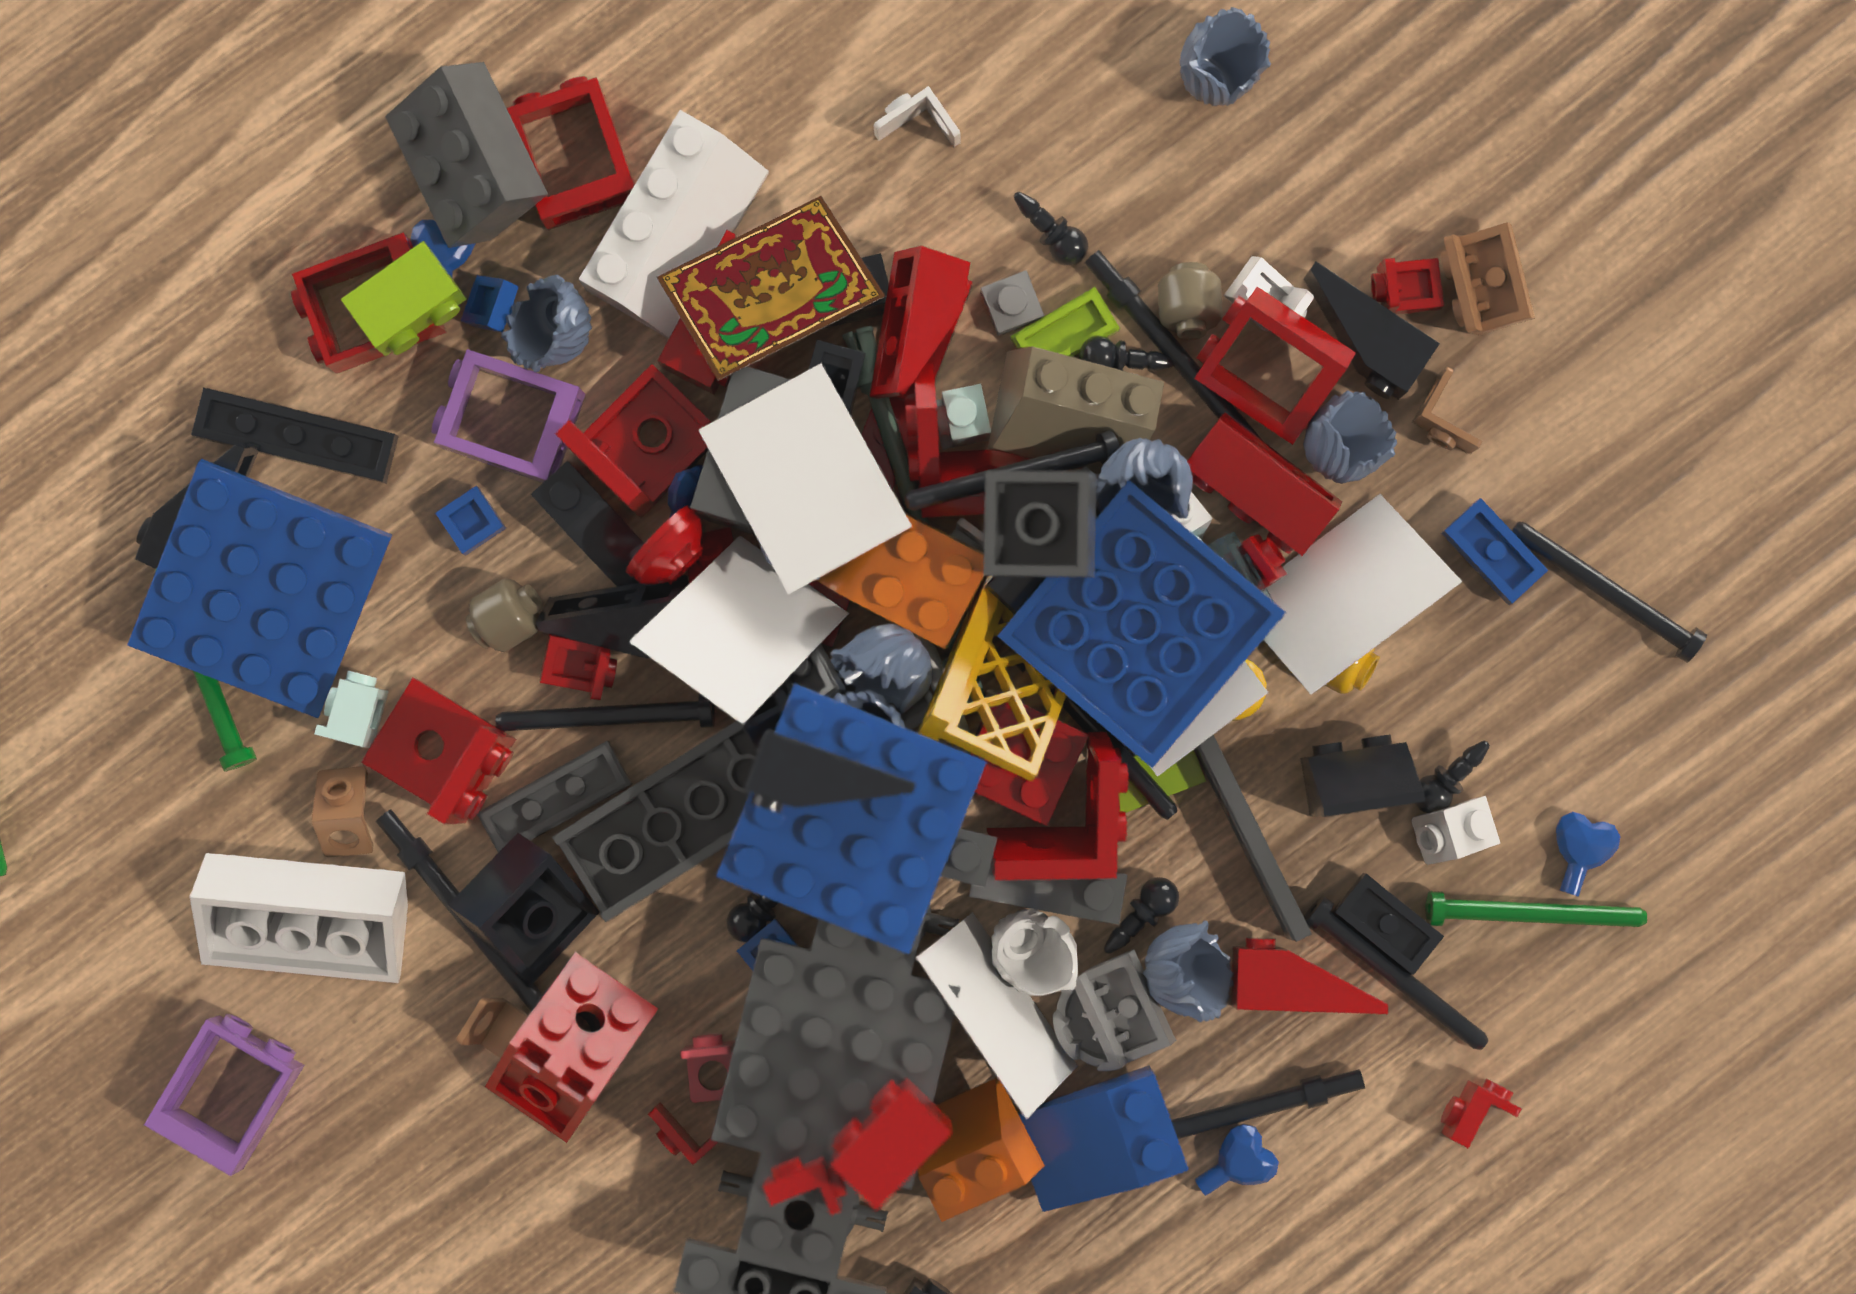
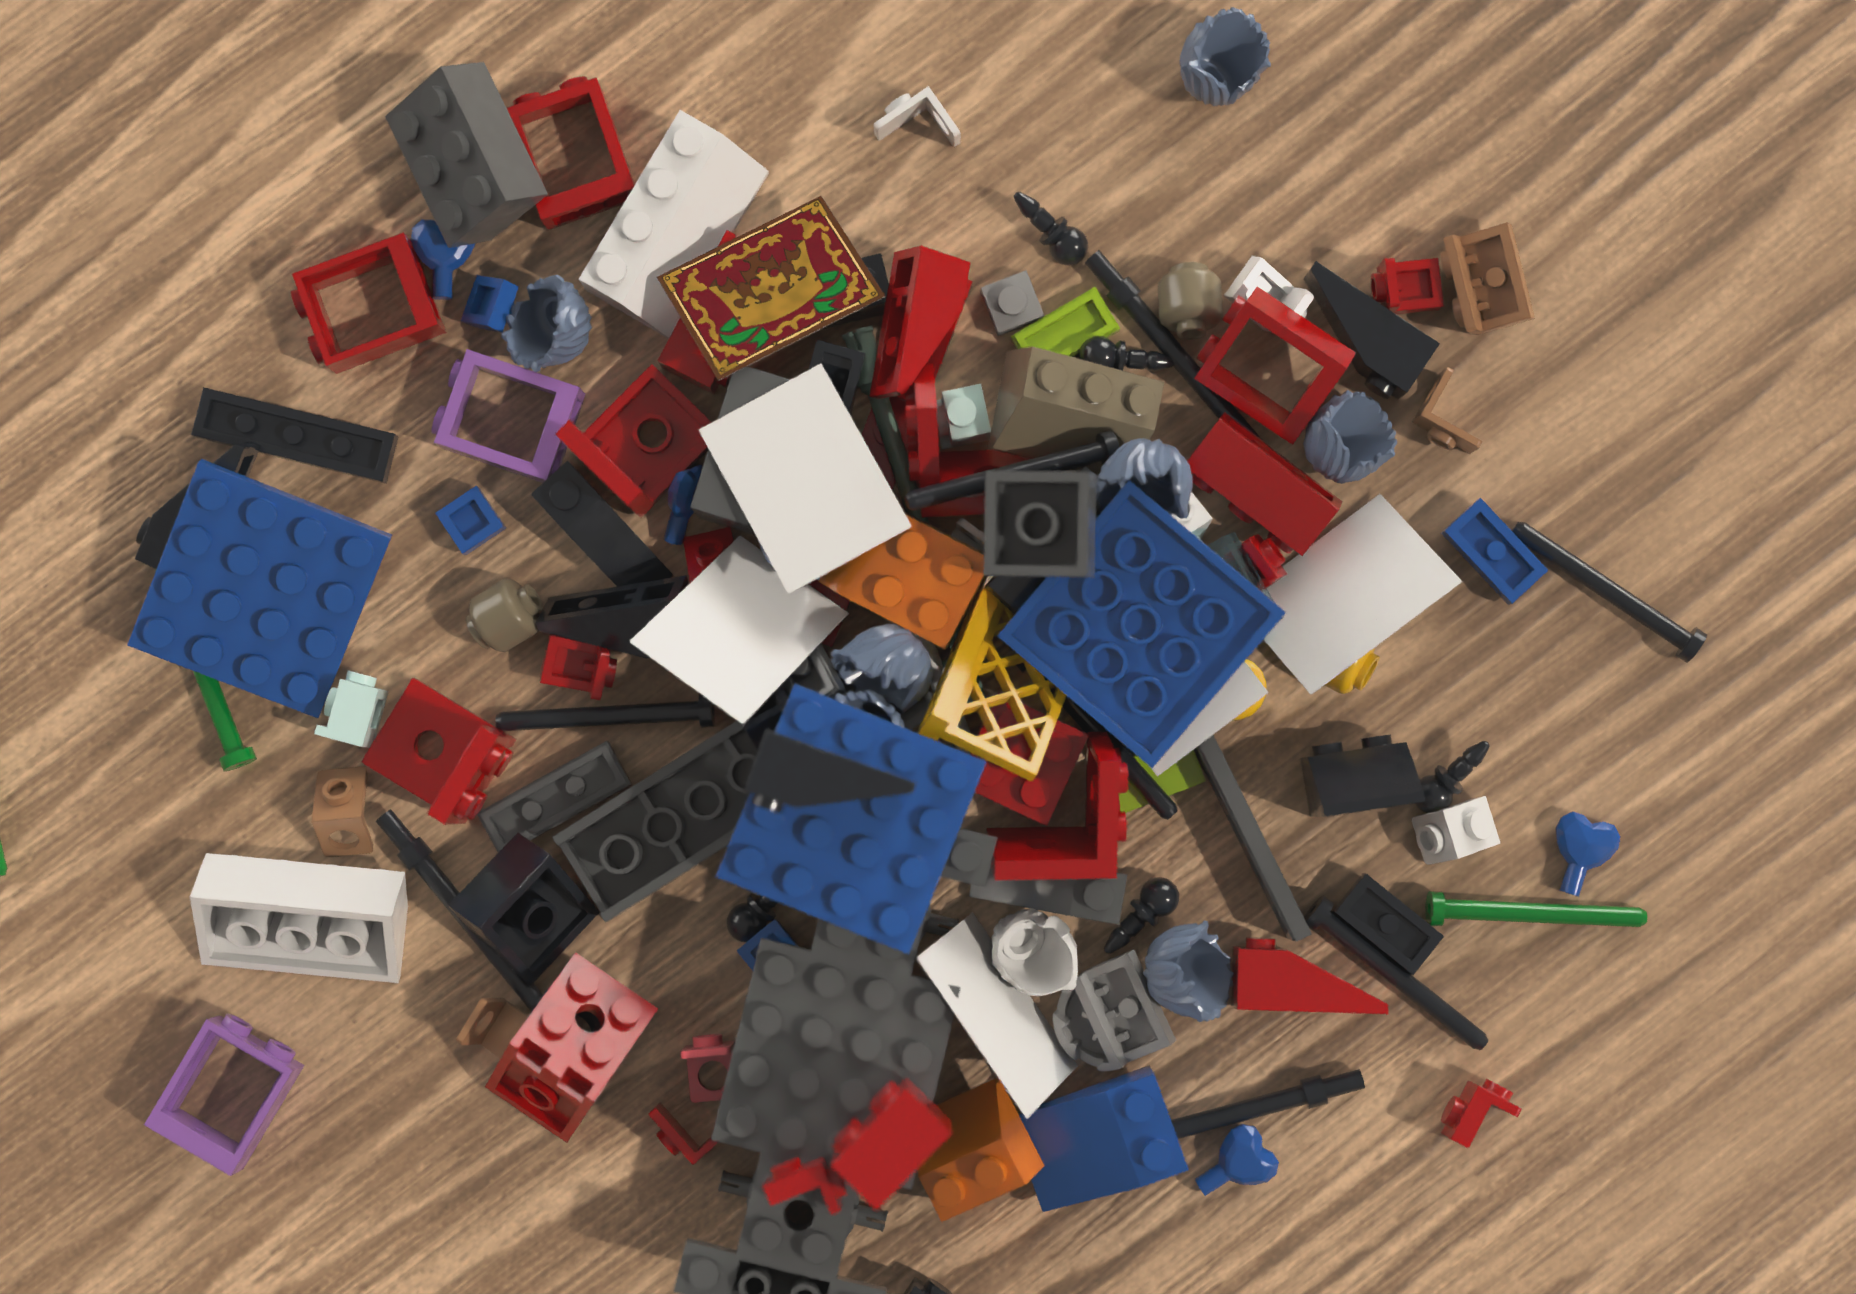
lime brick [341,241,467,357] -> none
red piece [626,506,703,585] -> none

